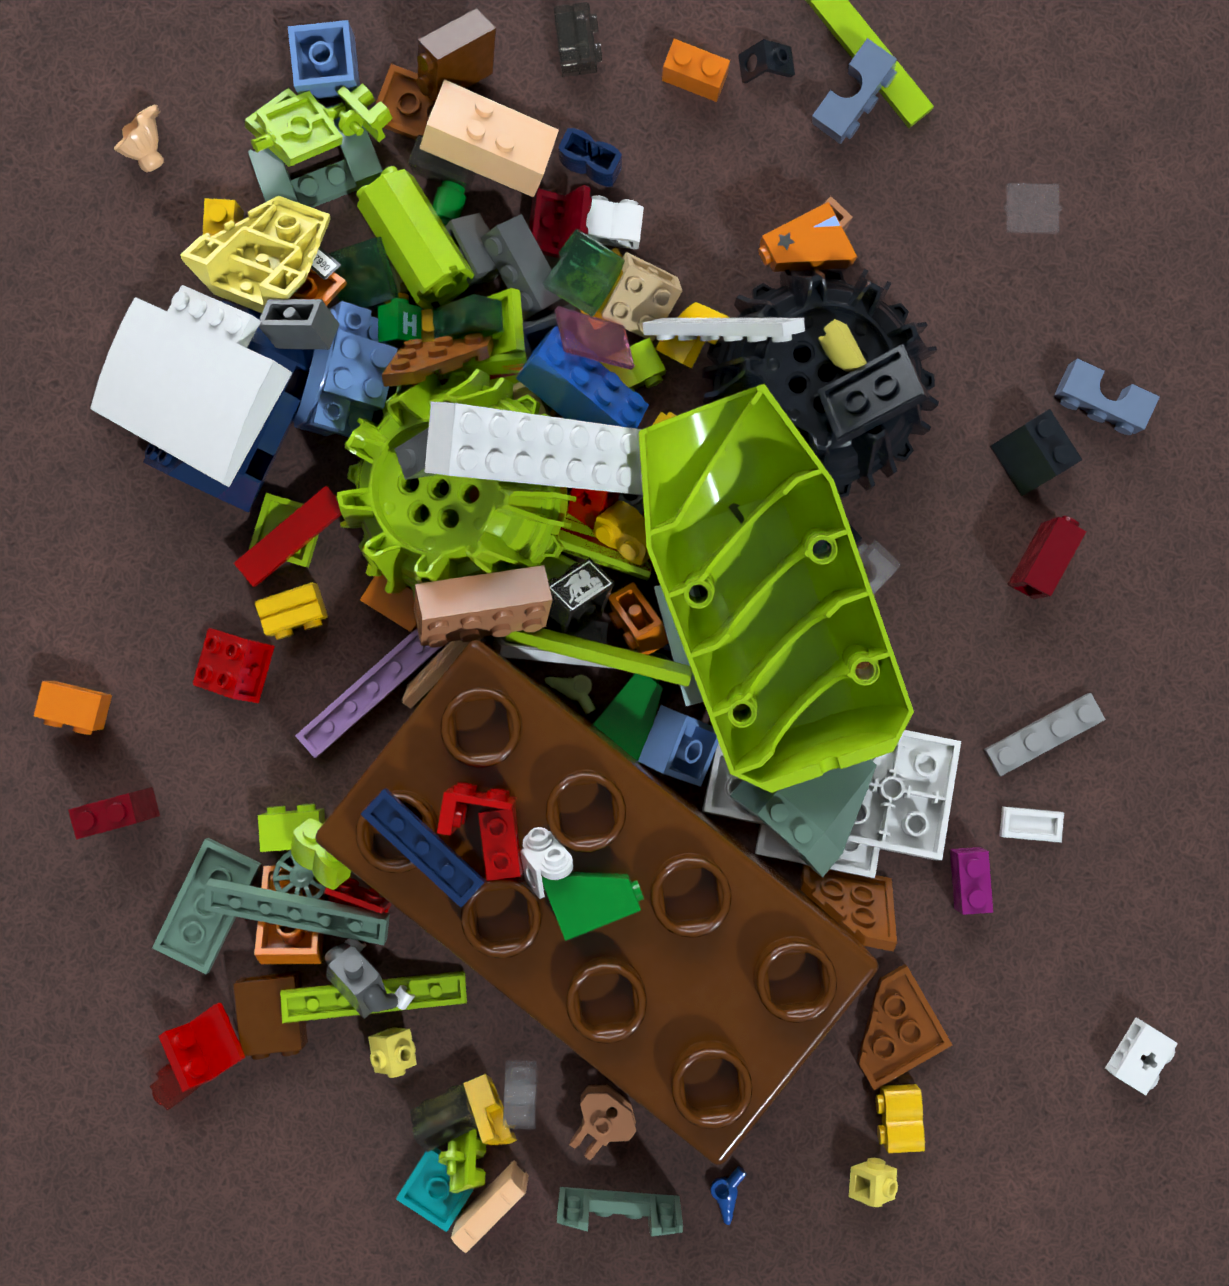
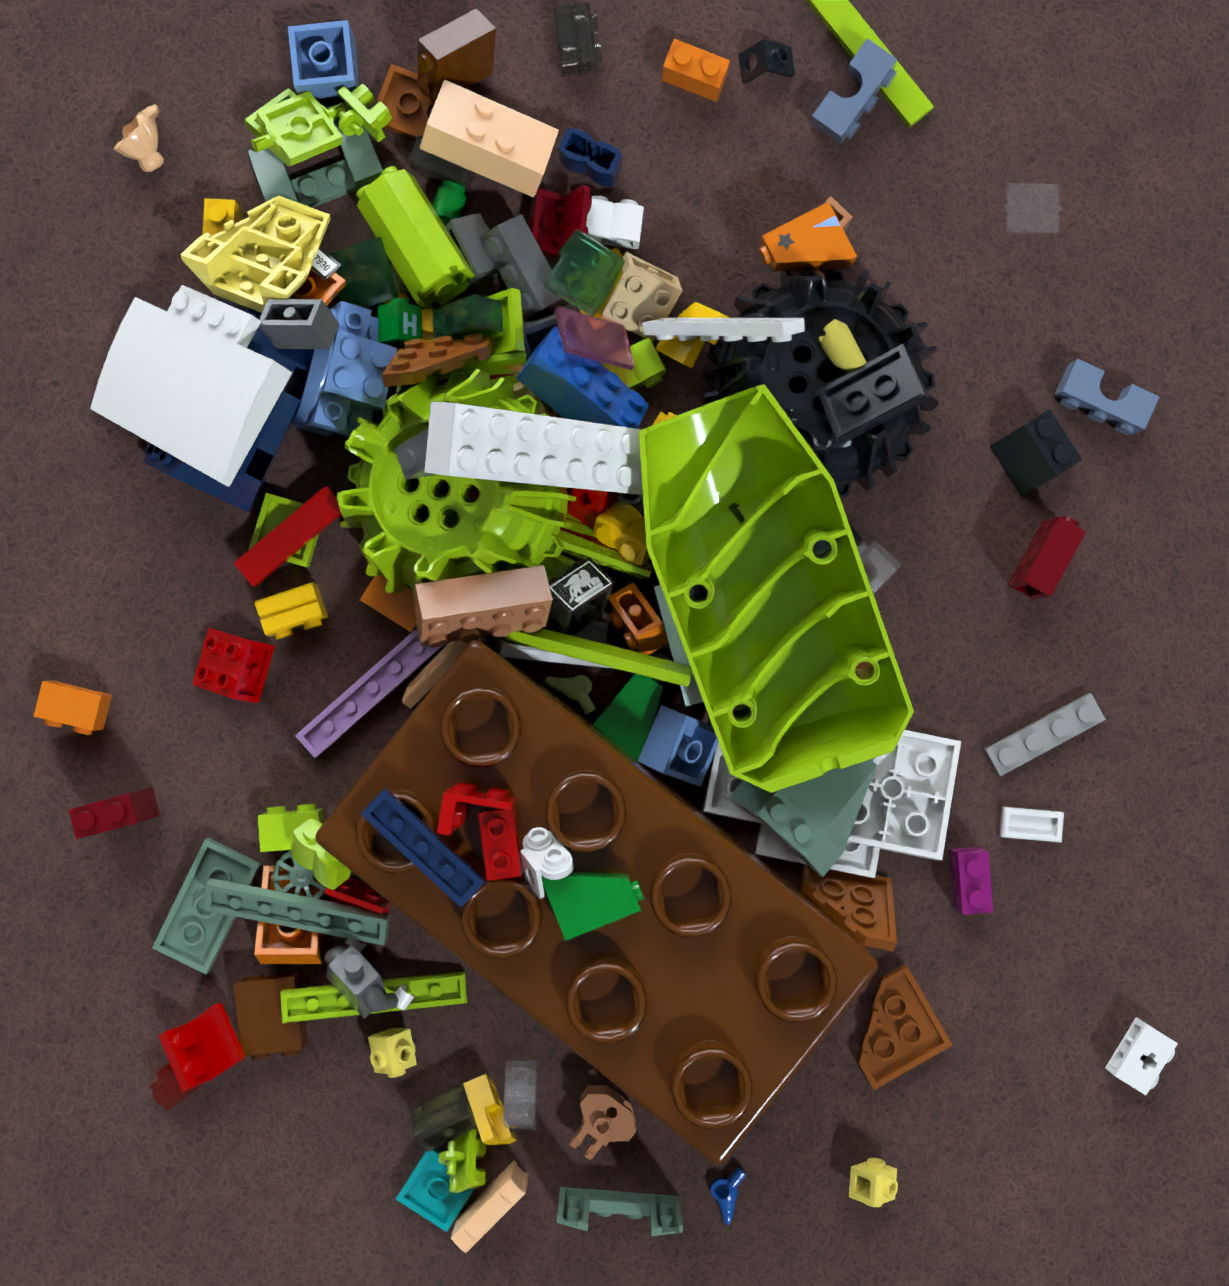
yellow brick [875,1084,925,1153] -> none

